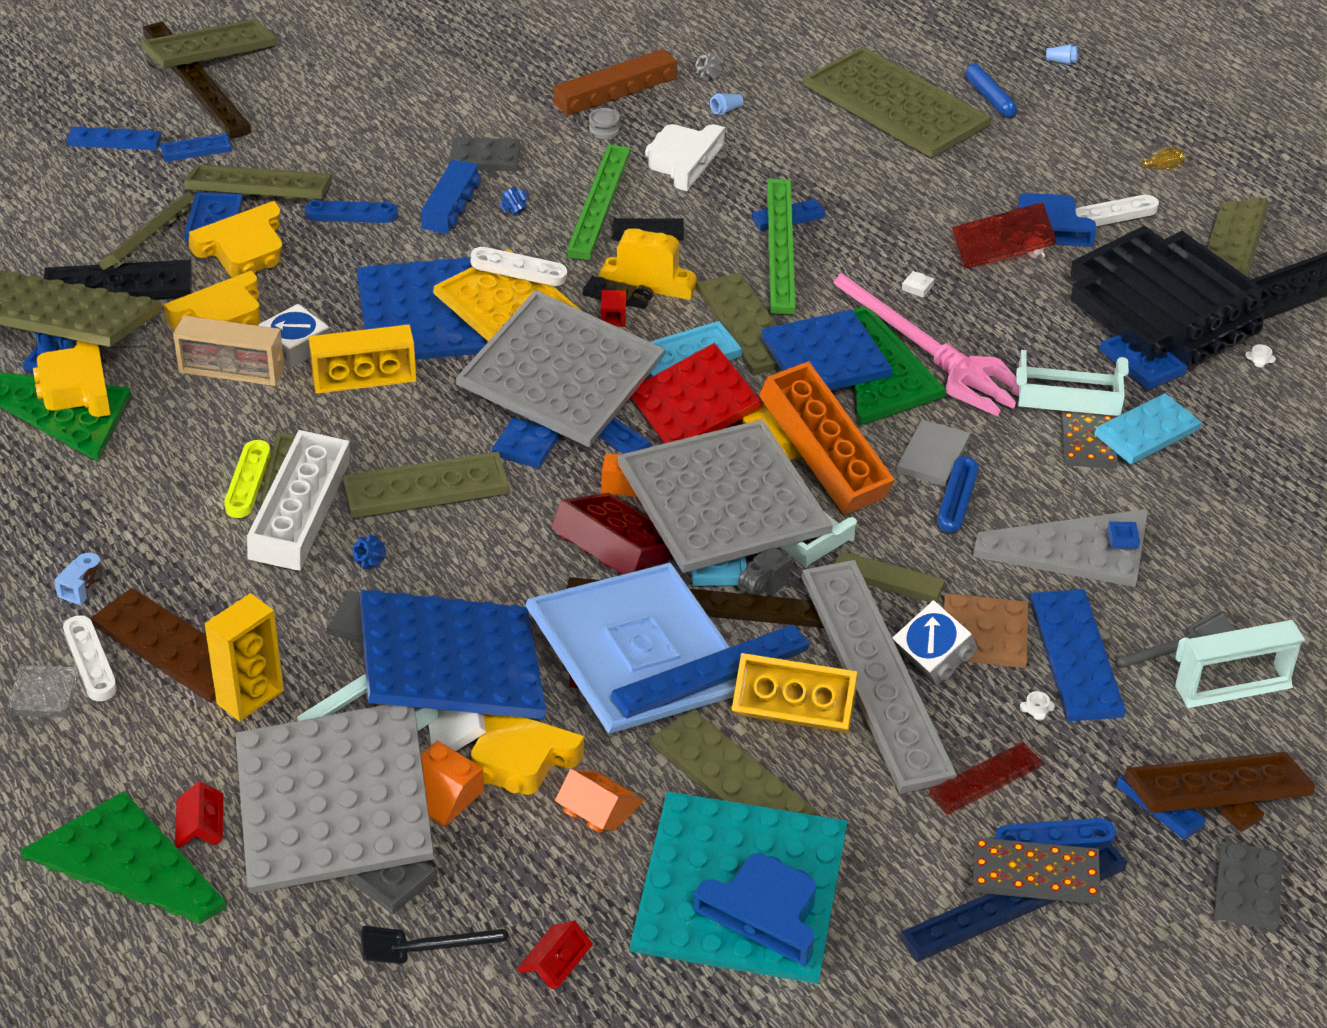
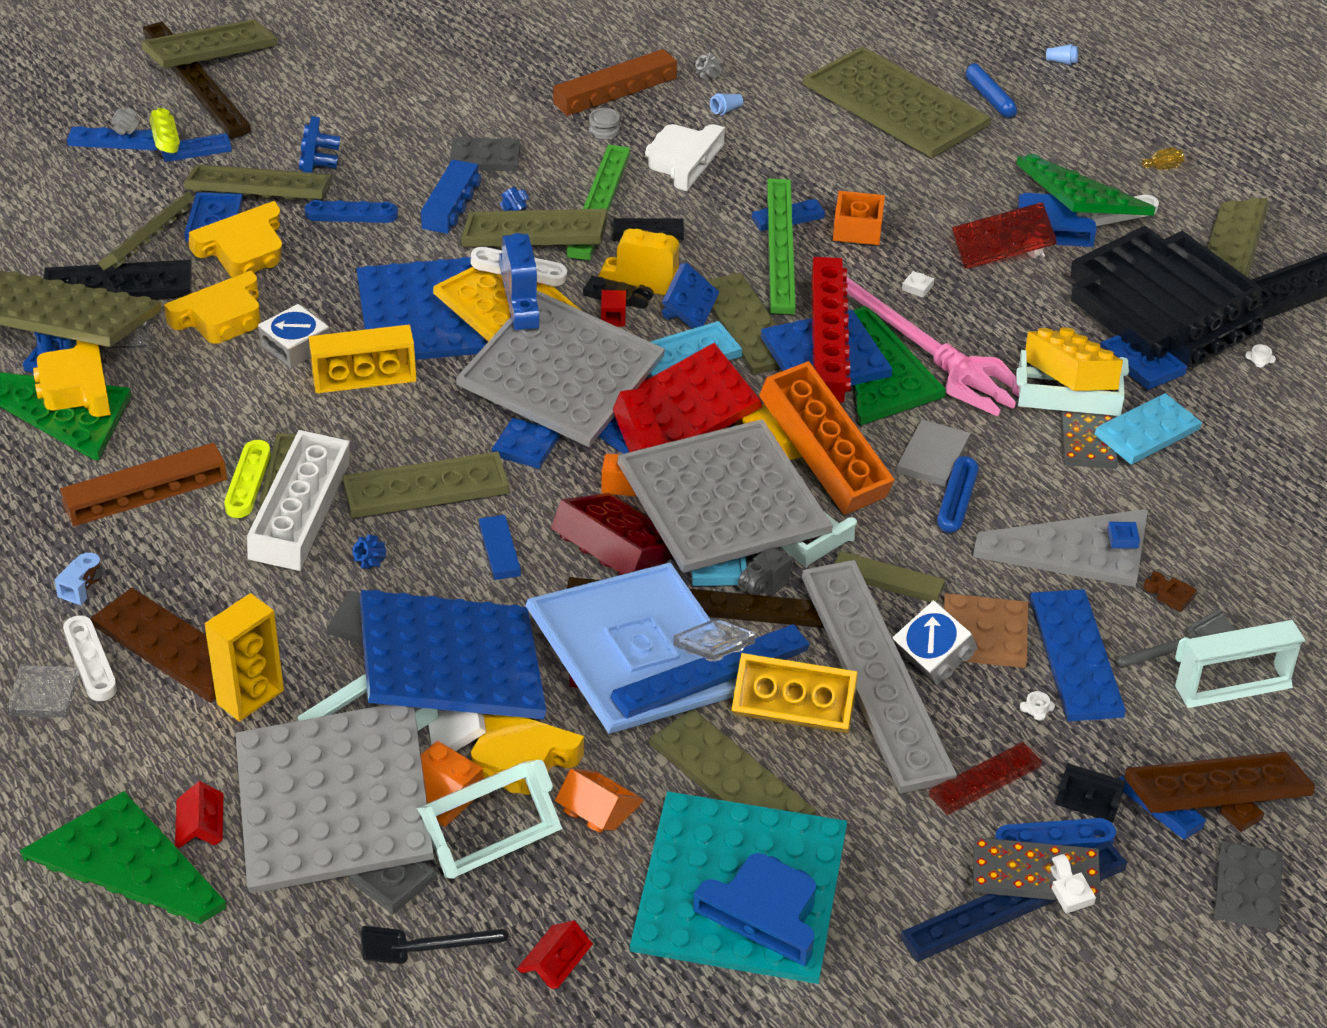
tan brick [173,316,285,386] -> none
none -> dark orange brick [60,442,227,527]
none -> light grey gear [111,107,139,135]
none -> neon yellow plate [149,108,180,153]
none -> blue plate [299,116,341,173]
none -> light aqua piece [416,760,562,878]
none -> olive plate [461,209,608,248]
none -> blue tile [479,515,521,580]
none -> blue brick [499,233,540,330]
none -> red brick [613,388,665,452]
none -> blue plate [662,262,719,329]
none -> clear plate [673,619,755,661]
none -> red brick [812,257,851,403]
none -> orange brick [833,191,885,245]
none -> green wing [1016,154,1156,216]
none -> yellow brick [1025,327,1123,391]
none -> white plate [1050,854,1096,914]
none -> black hinge [1055,763,1126,823]
none -> reddish brown plate [1143,571,1197,612]

